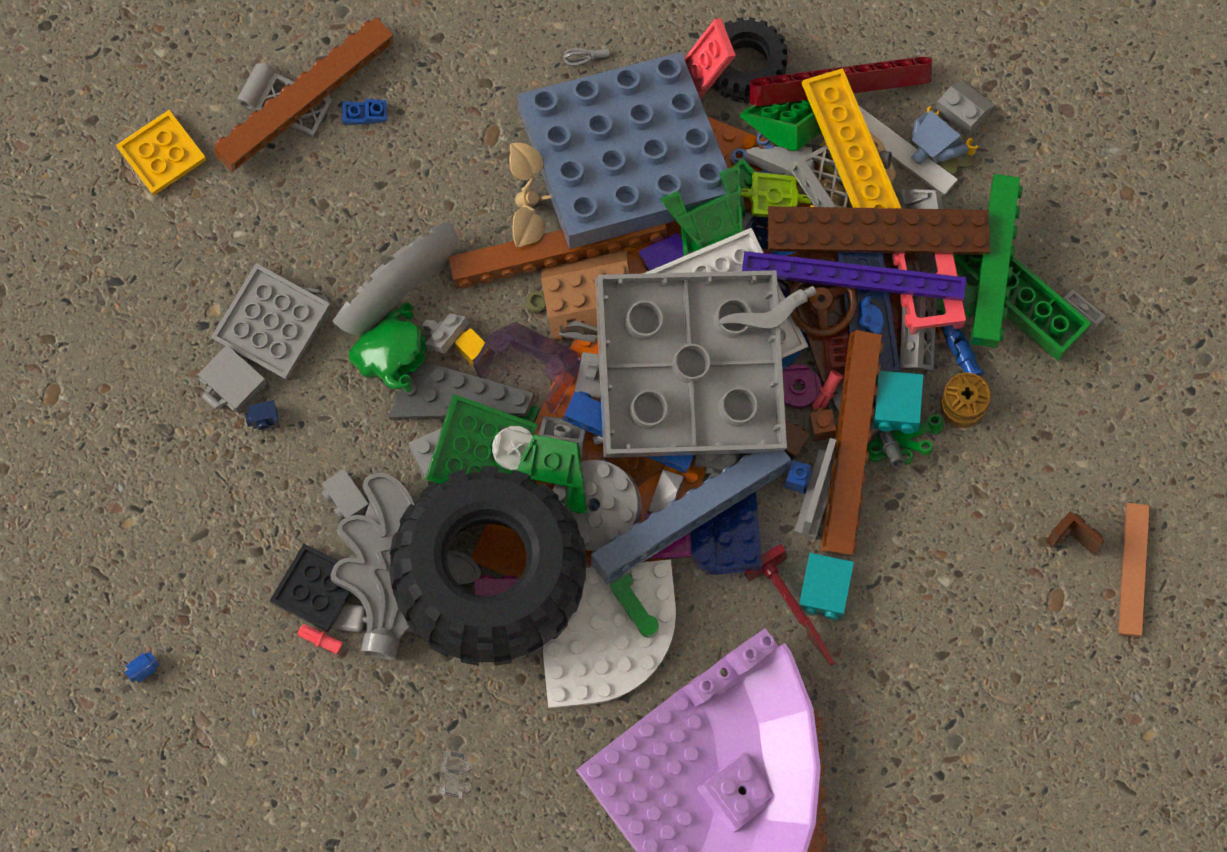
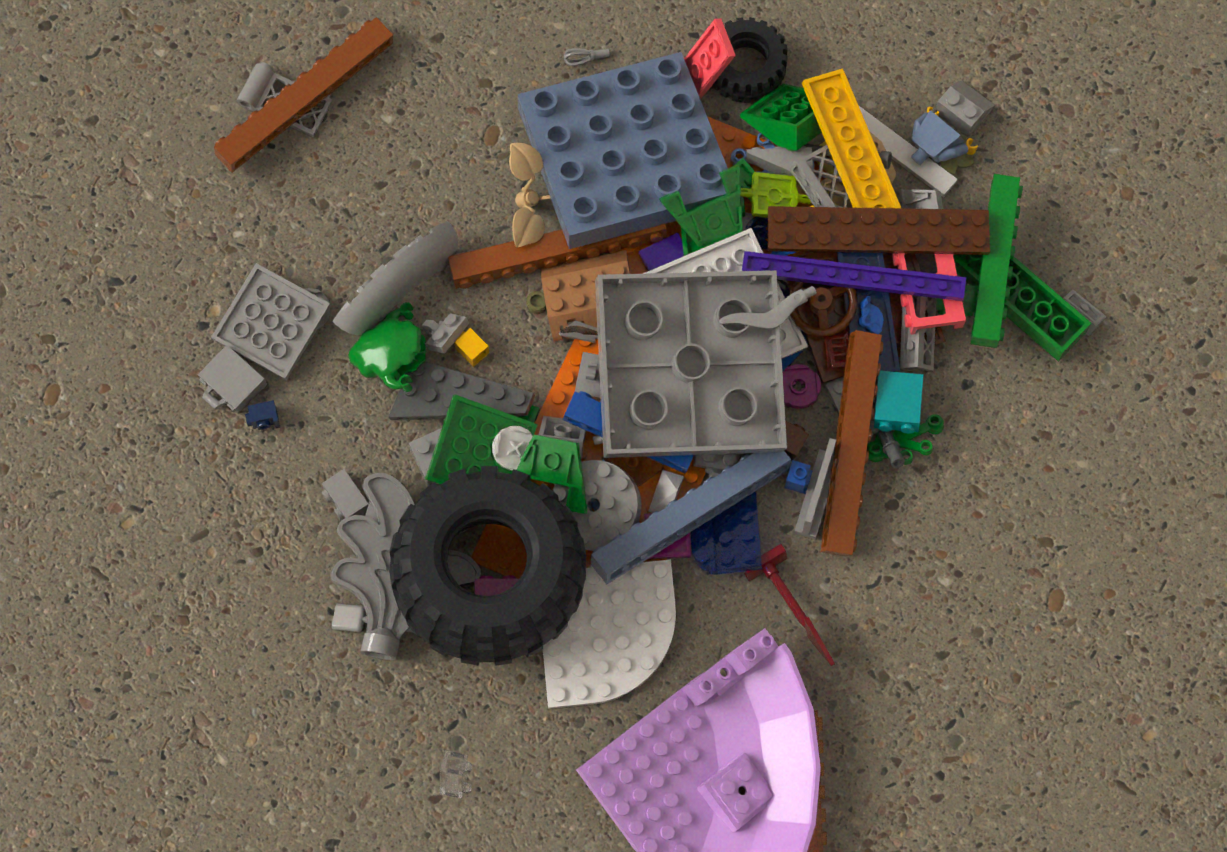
yellow plate [116,110,206,196] -> none
blue brick [125,651,160,683] -> none
black plate [270,544,352,633] -> none
coral axle [298,624,343,655] -> none
blue slope [342,99,387,125] -> none
windscreen [473,322,581,414] -> none
green leg [609,573,659,638] -> none
dark red beam [750,57,932,106] -> none
teal brick [799,553,854,620] -> none
dark orange brick [809,408,836,442] -> none
coral axle [812,370,844,410] -> none
pearl gold wheel [940,372,991,428] -> none
blue piece [941,325,985,377] -> none
reddish brown bracket [1046,511,1105,555] -> none
nougat tile [1118,503,1150,637] -> none

